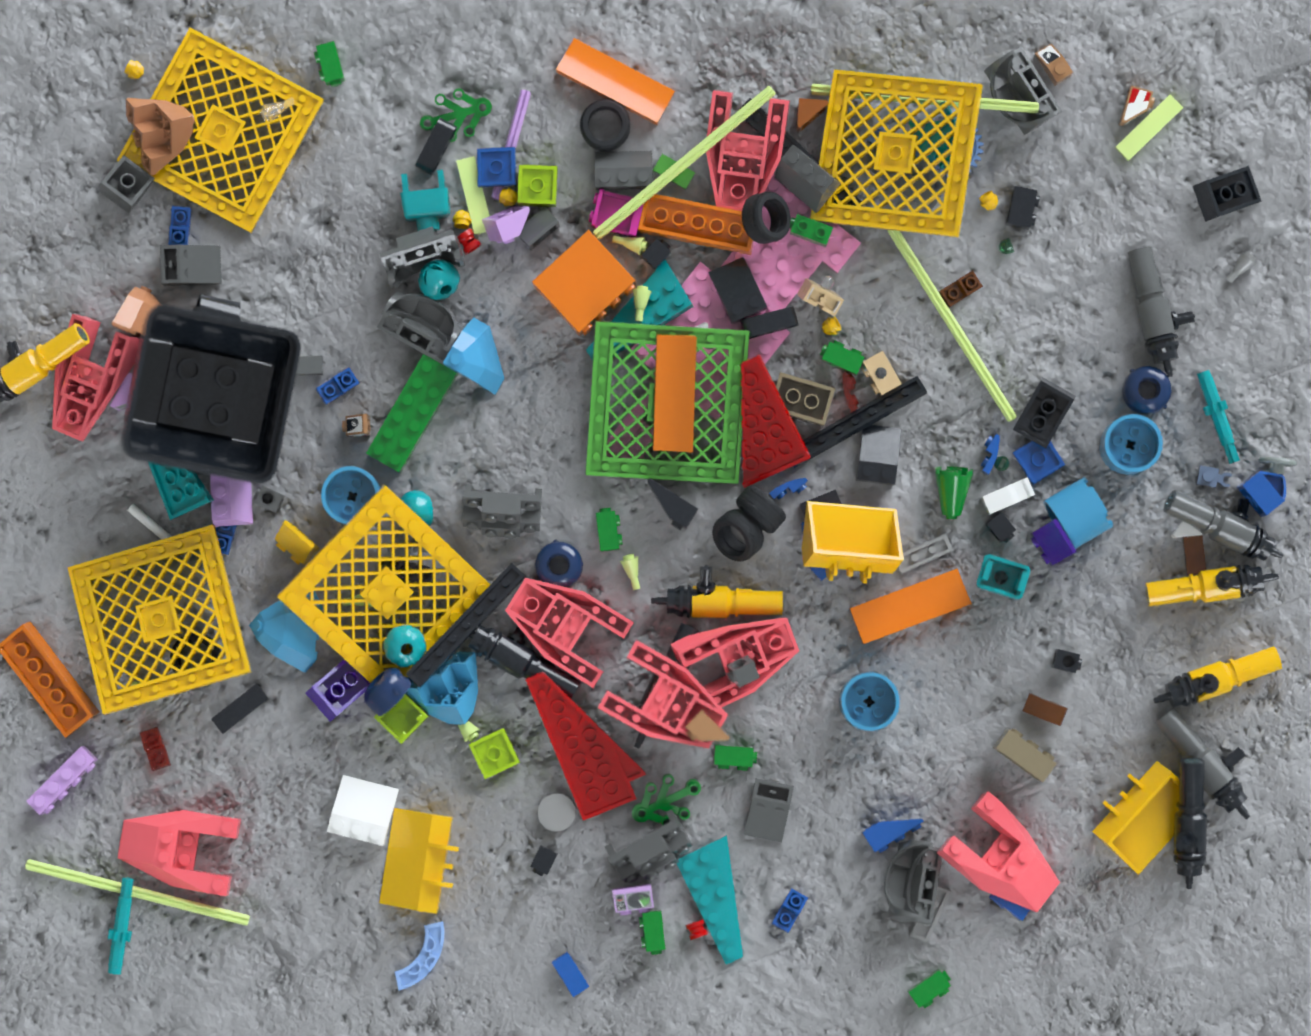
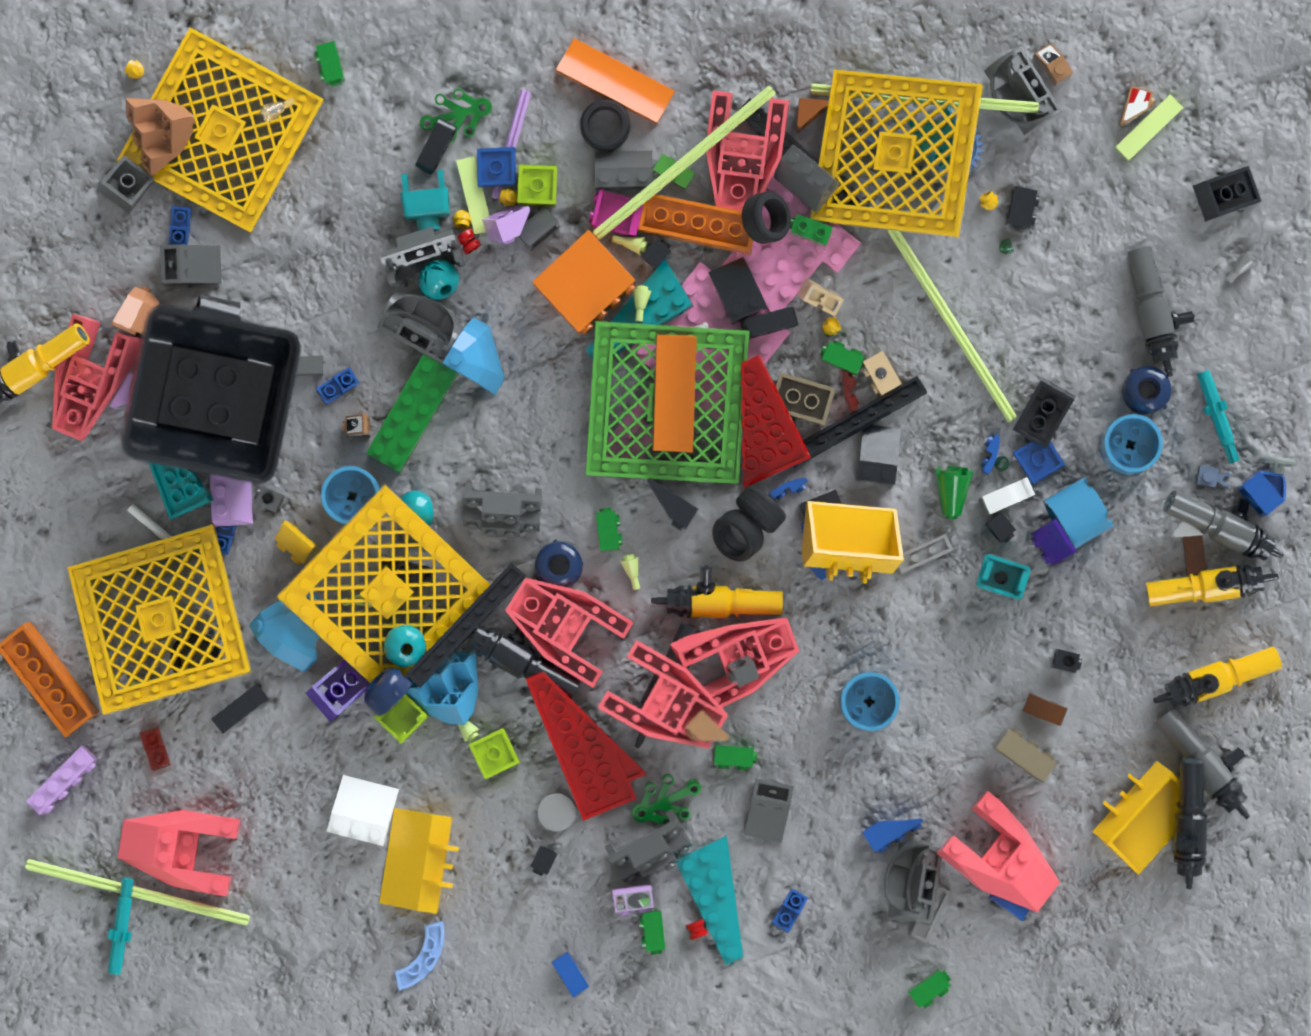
orange arch [849,568,972,644] -> none
reddish brown slope [939,271,983,308] -> none

